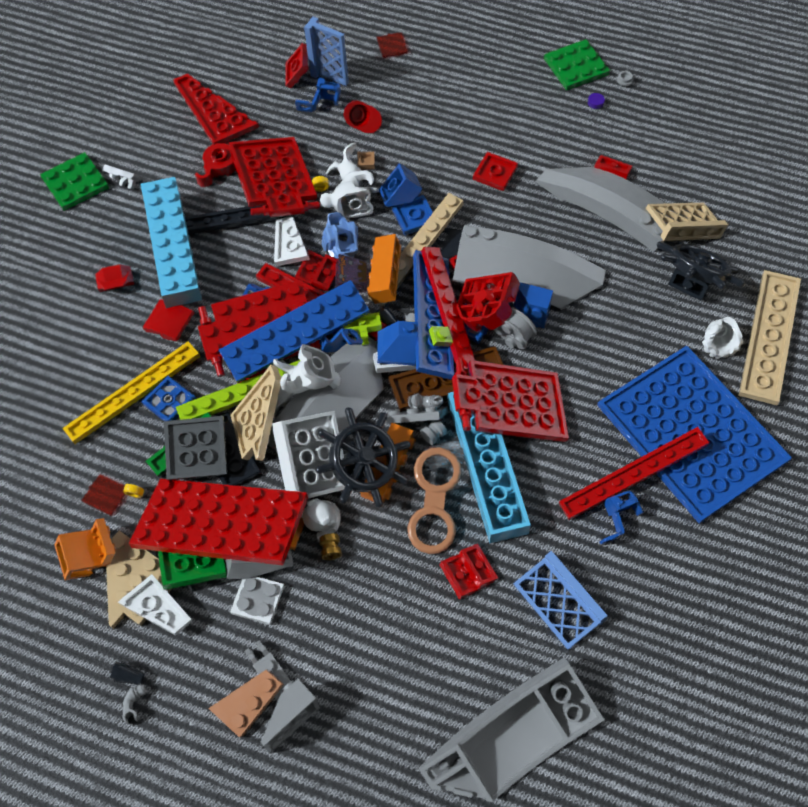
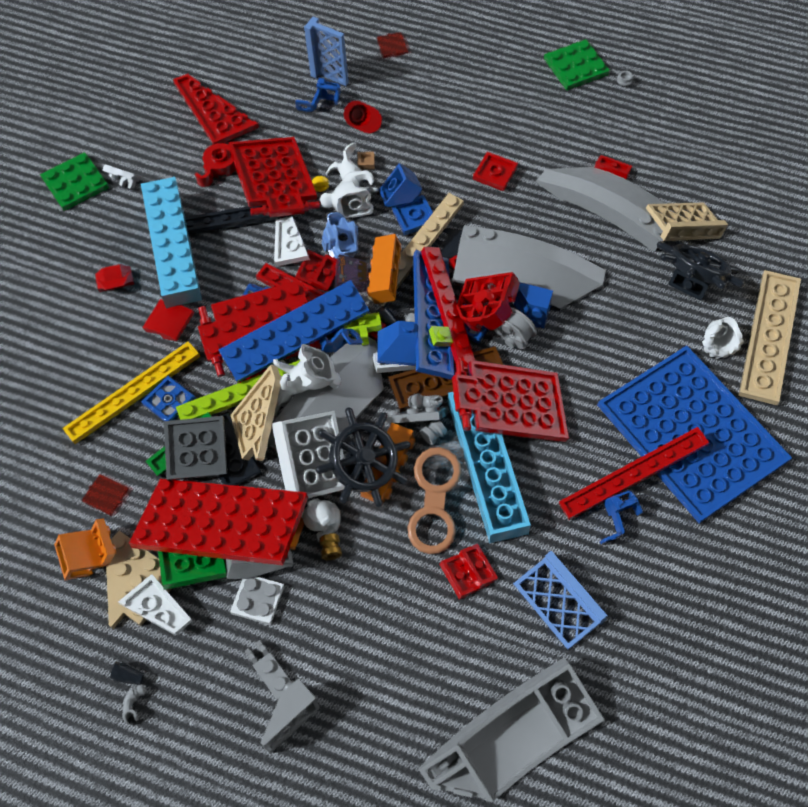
yellow tile [123,484,145,498] -> none
nougat wing [208,670,284,737] -> none
red plate [285,43,309,89] -> none
dark purple tile [587,93,605,109] -> none

